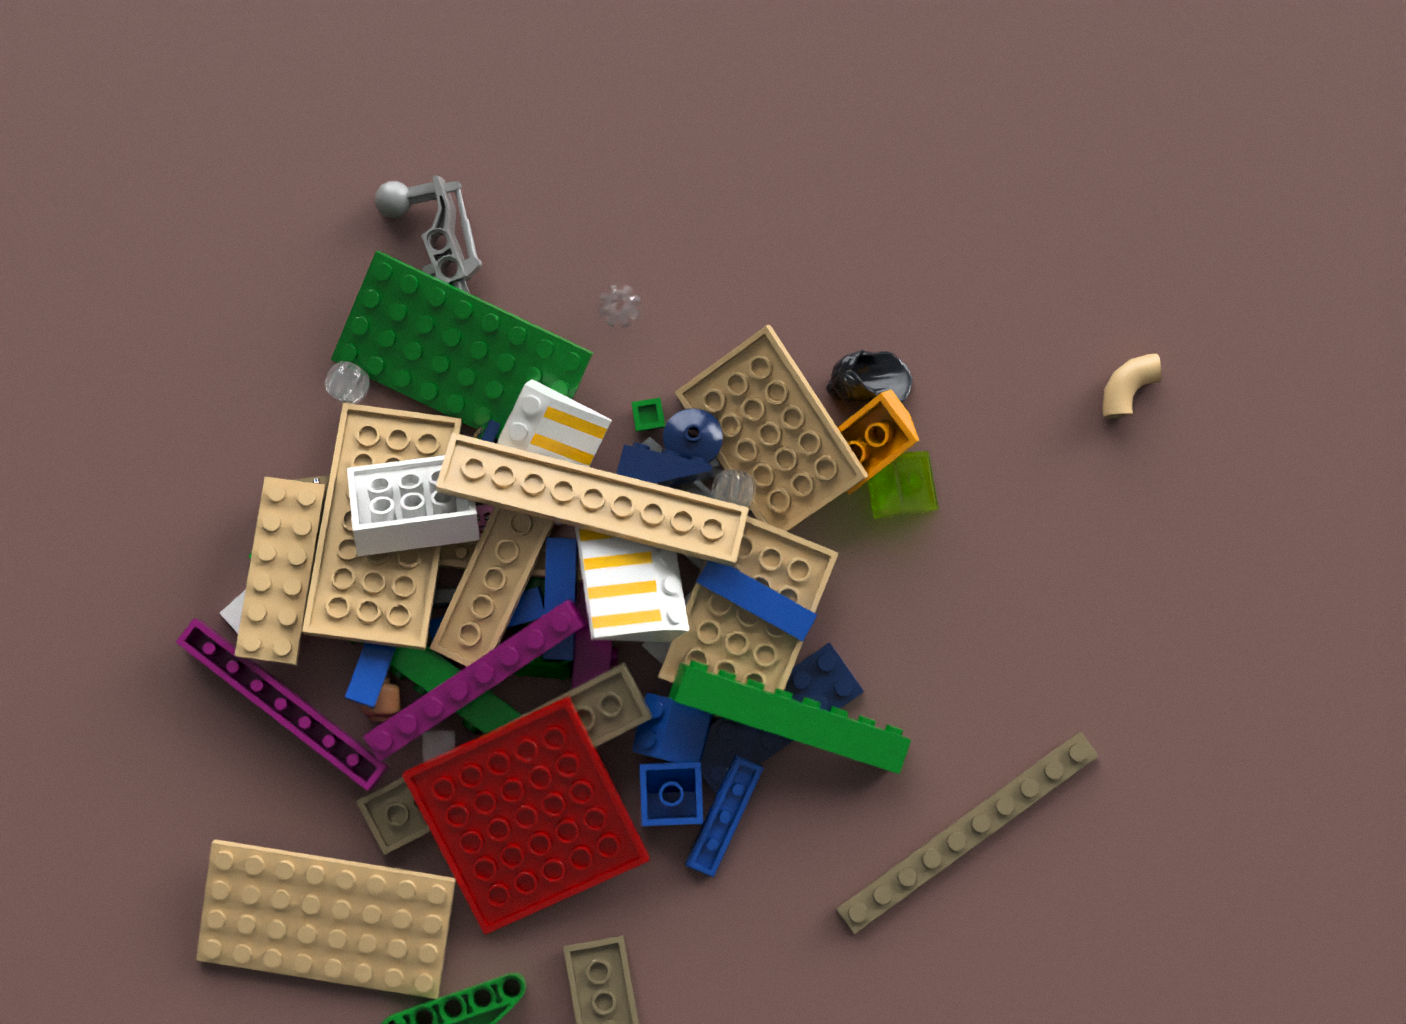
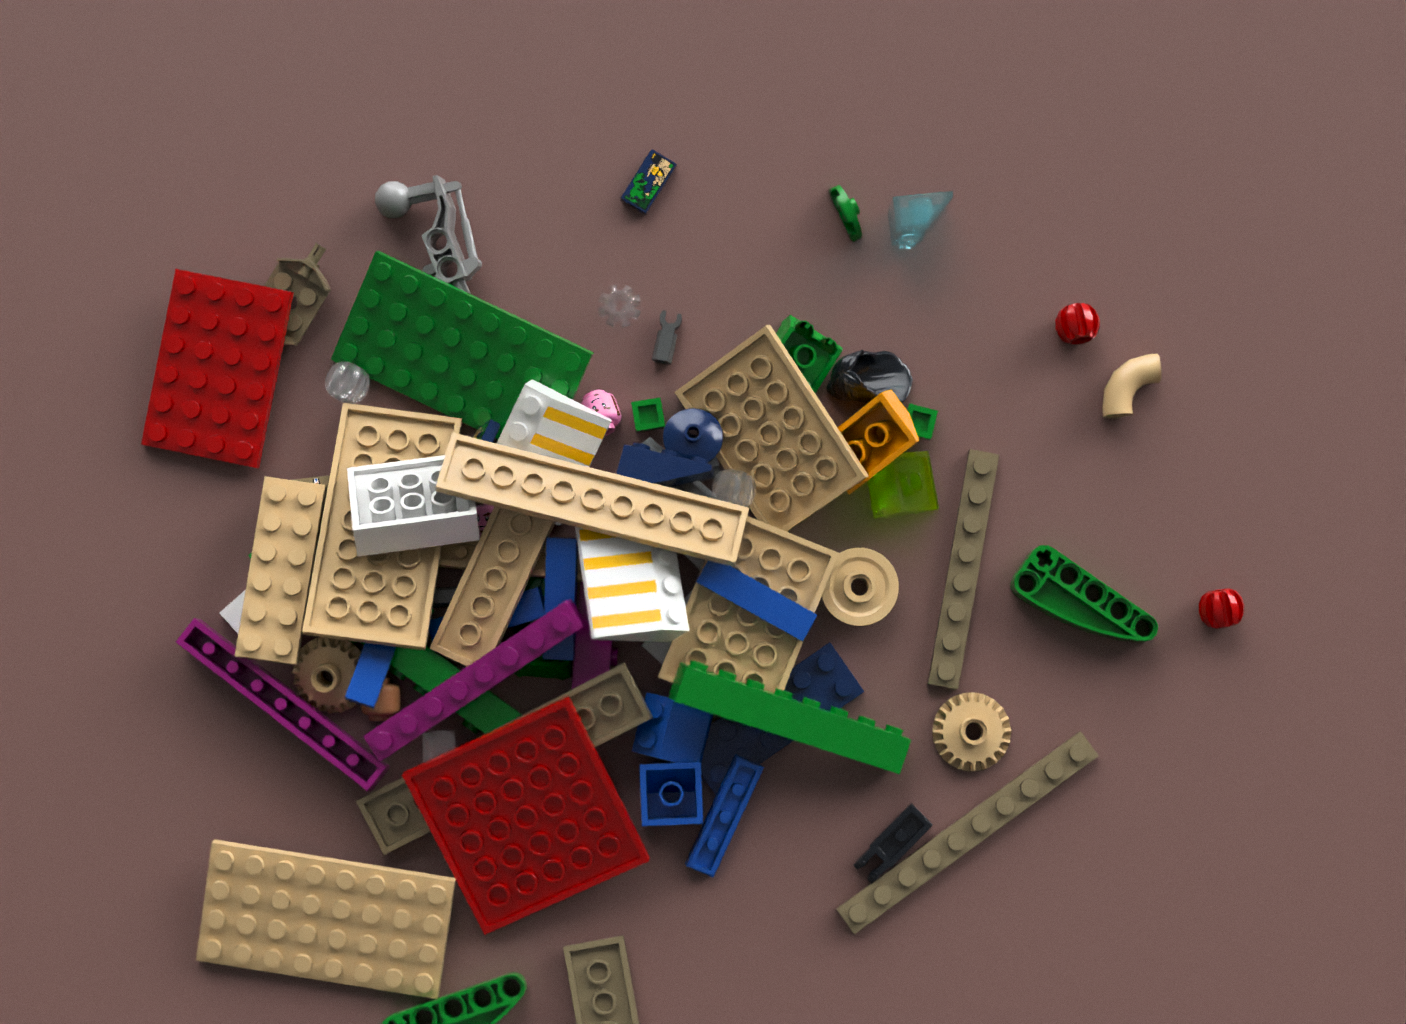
none -> red plate [141,269,294,468]
none -> dark tan plate [264,243,331,346]
none -> tan gear [291,637,361,714]
none -> bright pink head [580,390,622,436]
none -> tile [621,149,677,215]
none -> dark grey bar [652,310,682,365]
none -> green slope [776,315,843,393]
none -> tan gear [821,548,899,626]
none -> green plate [828,185,862,242]
none -> black hinge [853,803,933,883]
none -> clear light blue slope [888,191,953,249]
none -> green plate [907,403,938,441]
none -> dark tan plate [927,449,999,690]
none -> tan gear [932,692,1012,771]
none -> green beam [1010,545,1158,643]
none -> red piece [1055,303,1100,345]
none -> red piece [1199,588,1244,628]

